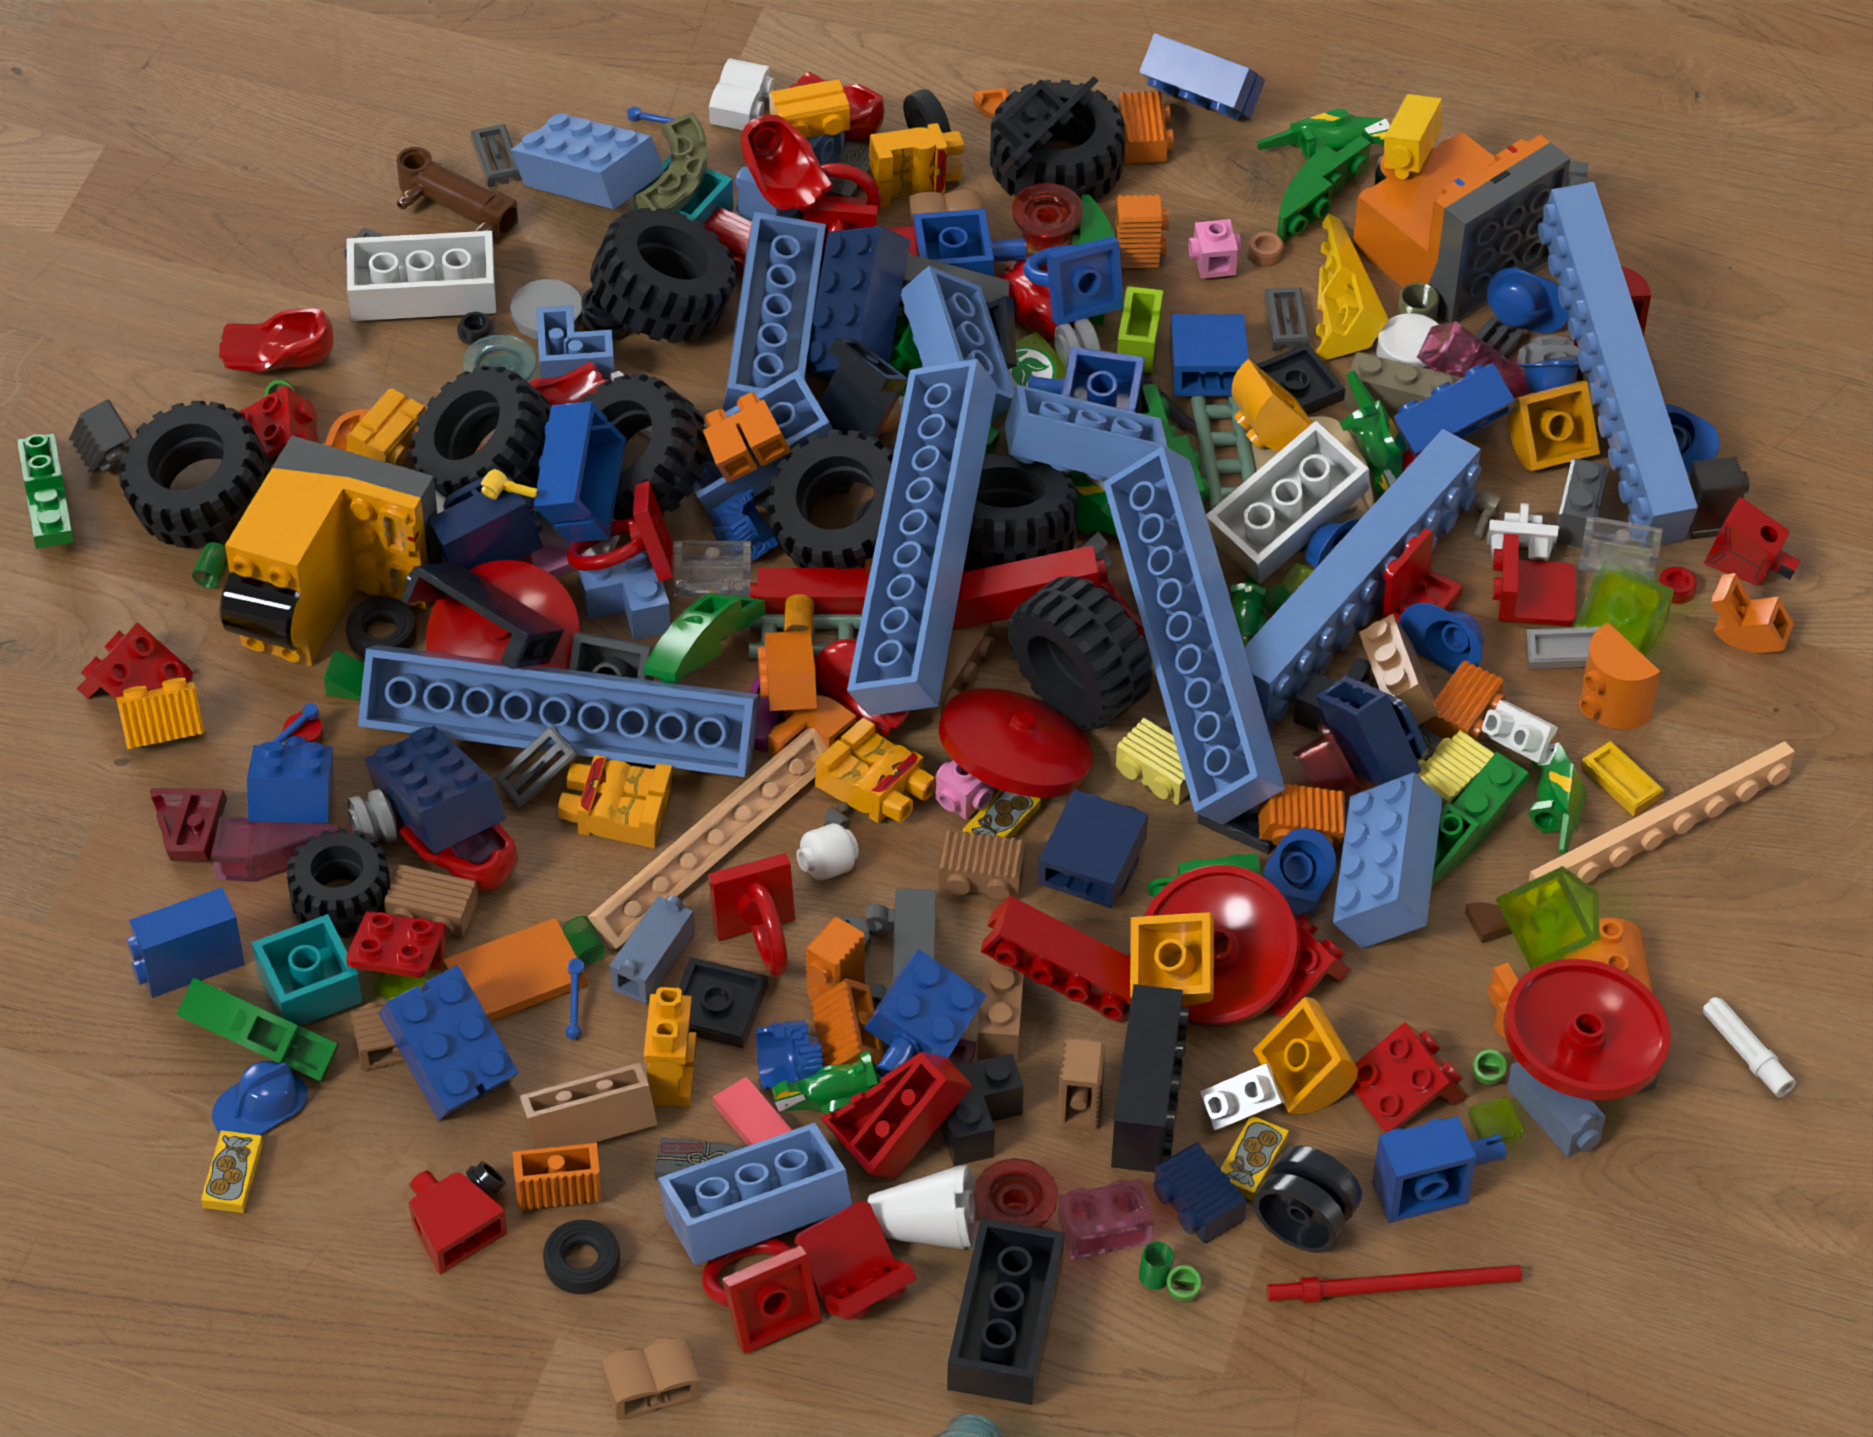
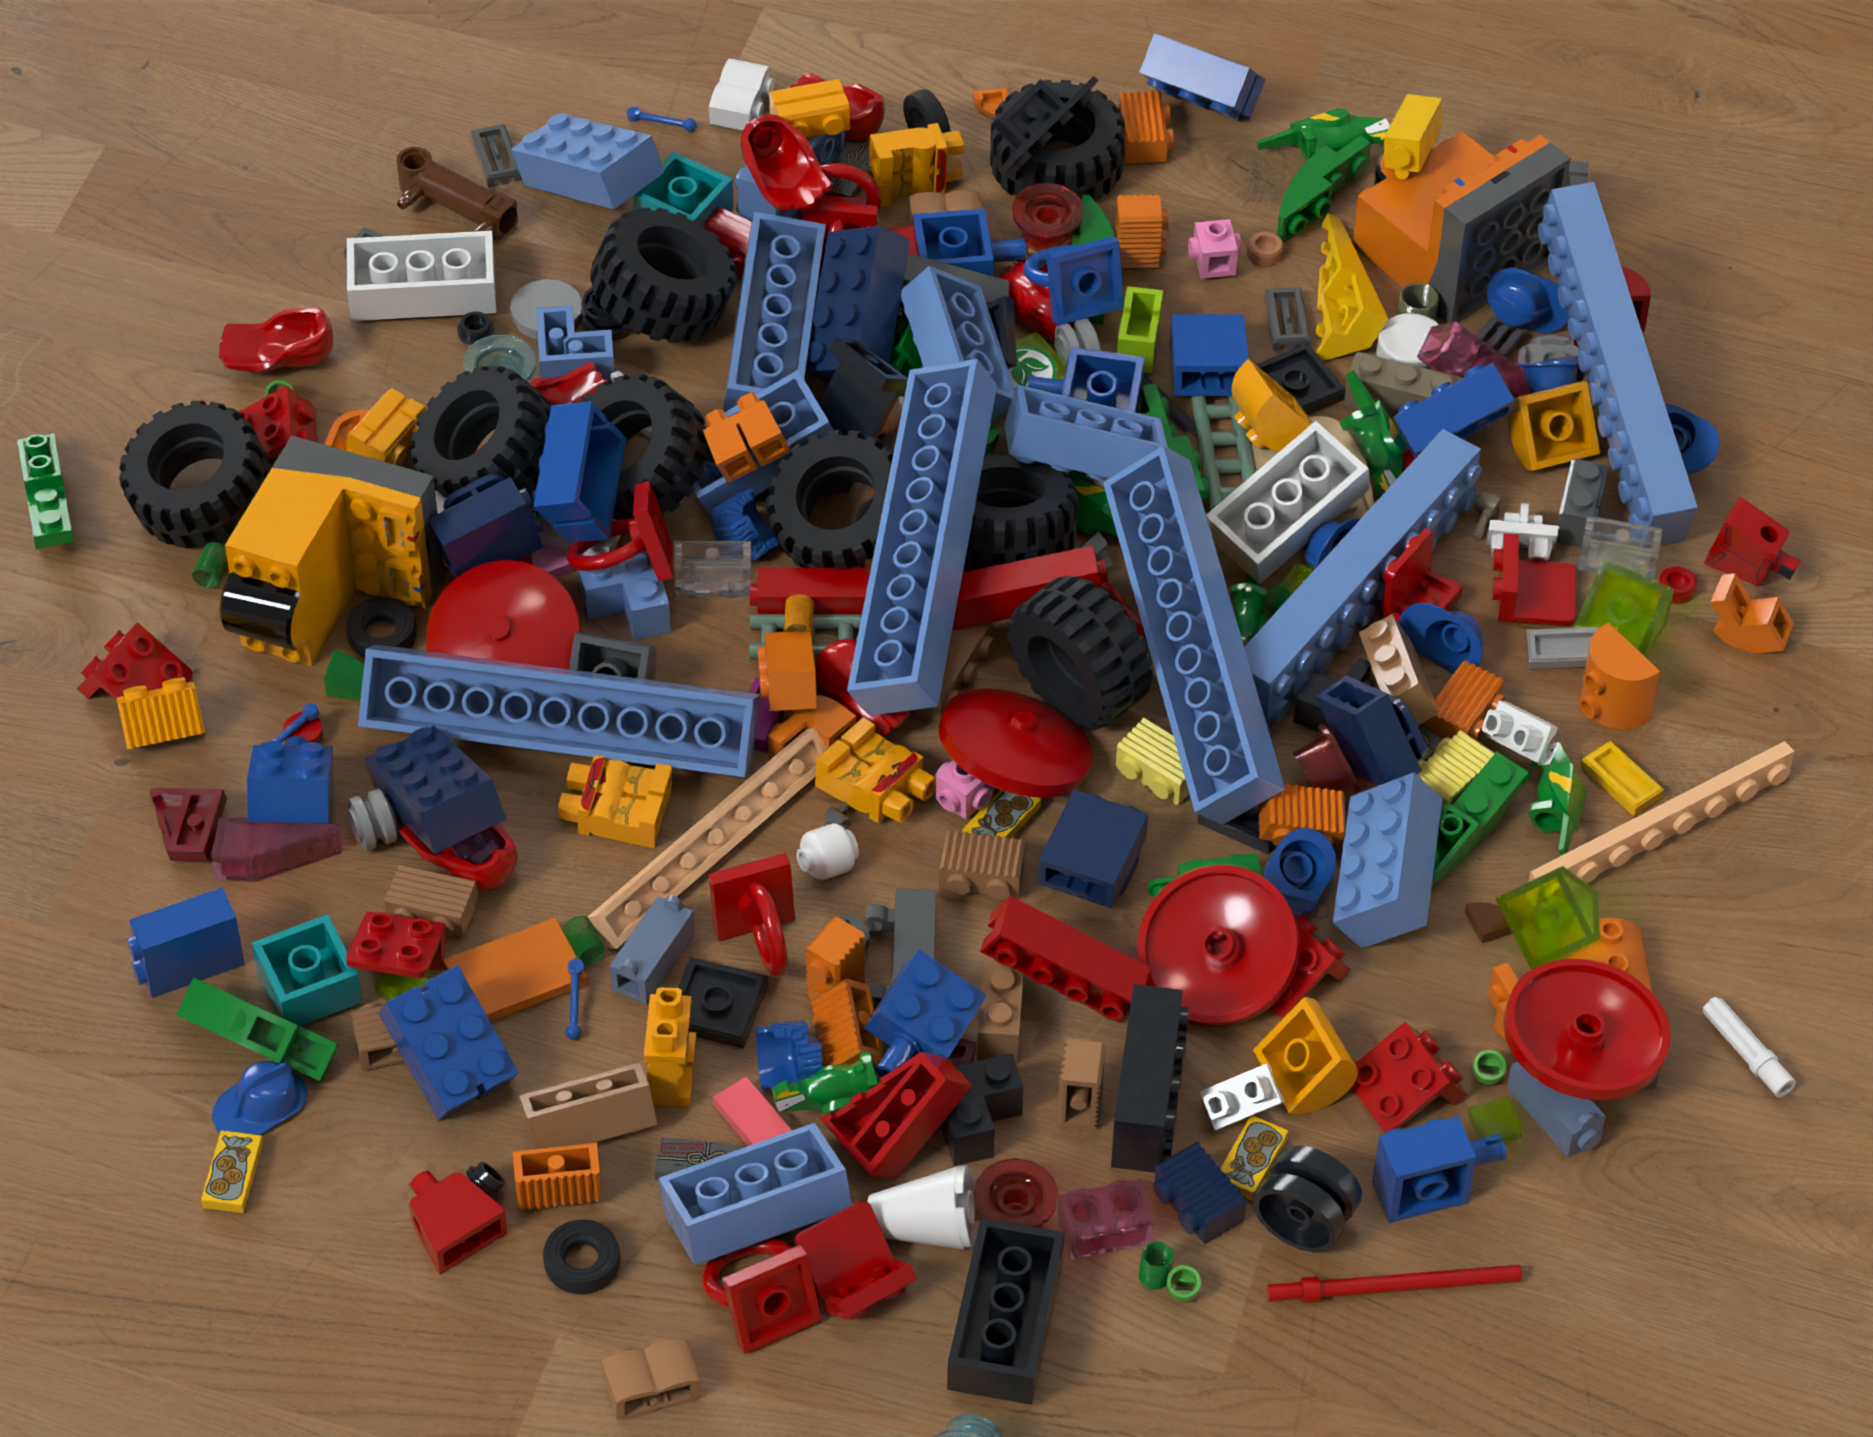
dark grey brick [69,399,133,473] -> none
black tyre [286,829,390,938] -> none
black panel [401,562,565,669] -> none
yellow hand [481,469,538,499] -> none
dark grey tile [494,725,580,808] -> none
olive tile [635,112,708,214] -> none
green slope [643,593,766,683] -> none
light orange brick [1130,912,1214,1006] -> none
clear smoke brick [1689,456,1749,539] -> none

